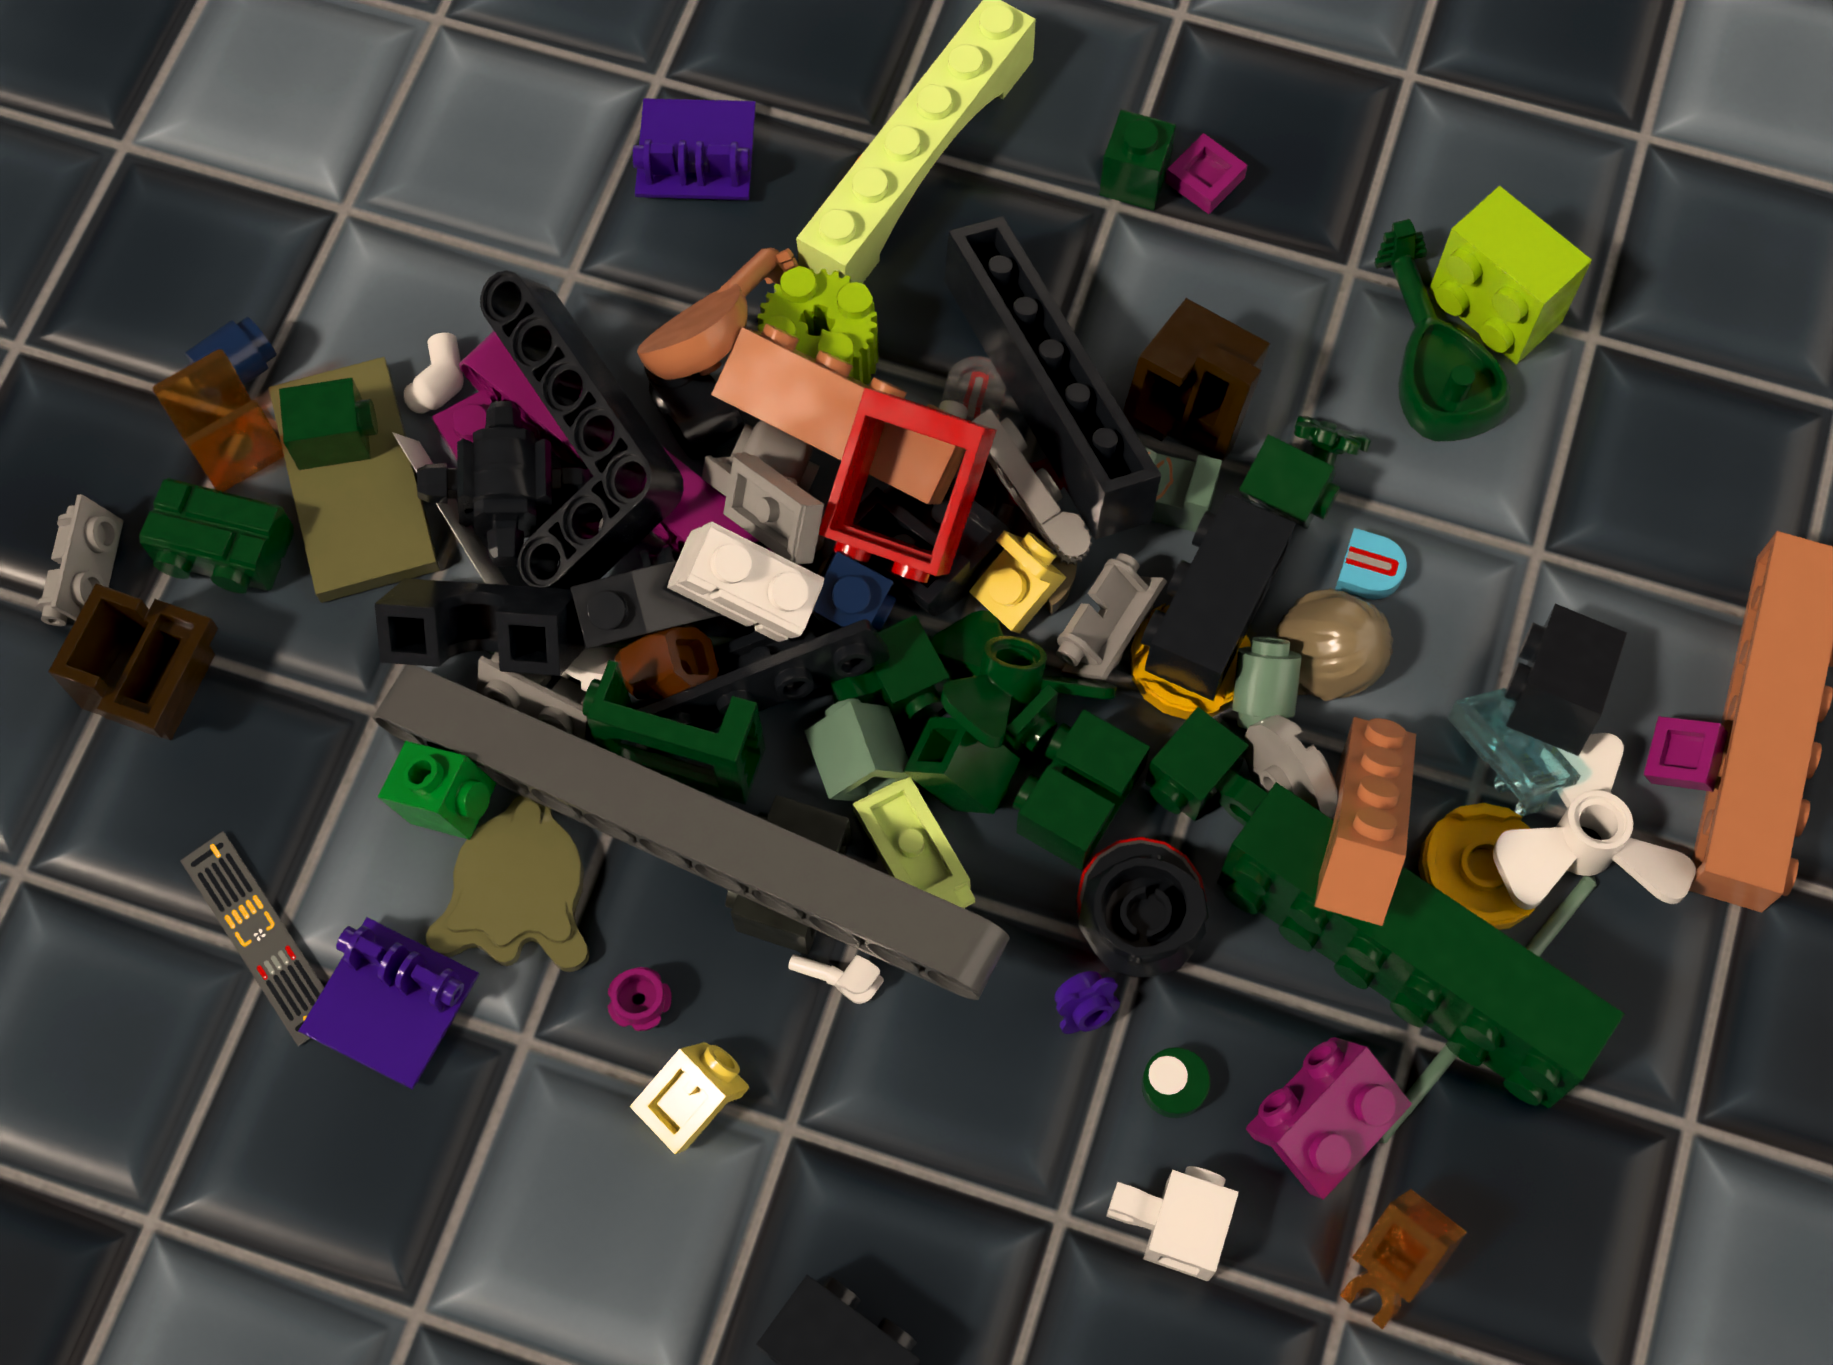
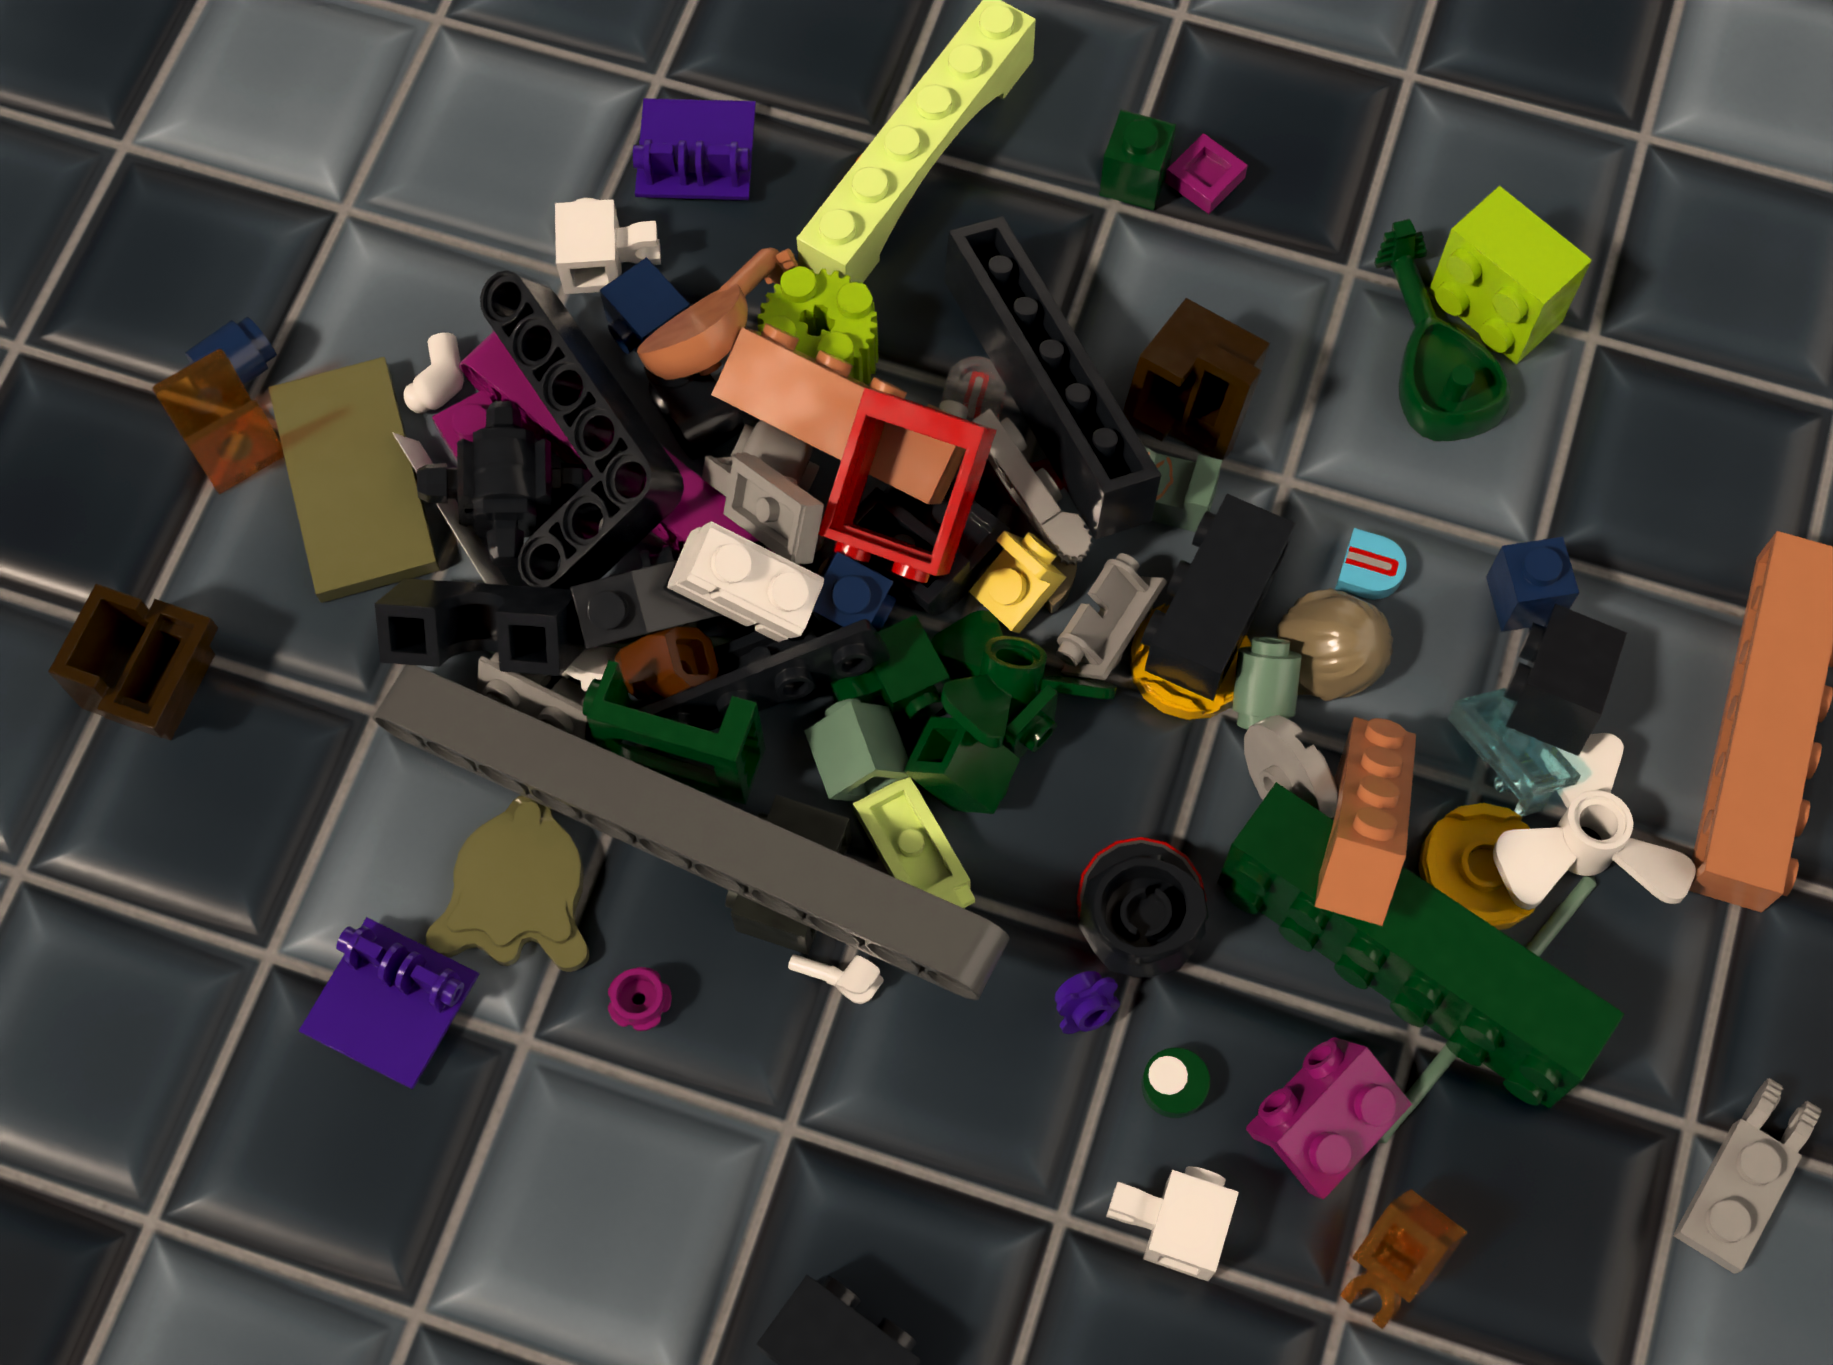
light grey hinge [37,494,124,626] -> none
dark green brick [139,478,294,594] -> none
dark grey sticker [180,831,324,1047] -> none
dark green brick [279,378,378,470] -> none
green brick [378,741,497,840] -> none
bracket [630,1042,749,1154] -> none
dark green piece [1013,709,1150,871] -> none
dark green brick [1145,707,1268,826] -> none
dark green brick [1239,434,1341,529] -> none
dark green plant [1294,416,1371,466] -> none
magenta plate [1644,716,1728,792] -> none
none -> white brick [555,198,661,294]
none -> dark blue brick [599,257,690,356]
none -> dark blue brick [1486,536,1579,632]
none -> light grey hinge [1673,1078,1822,1274]

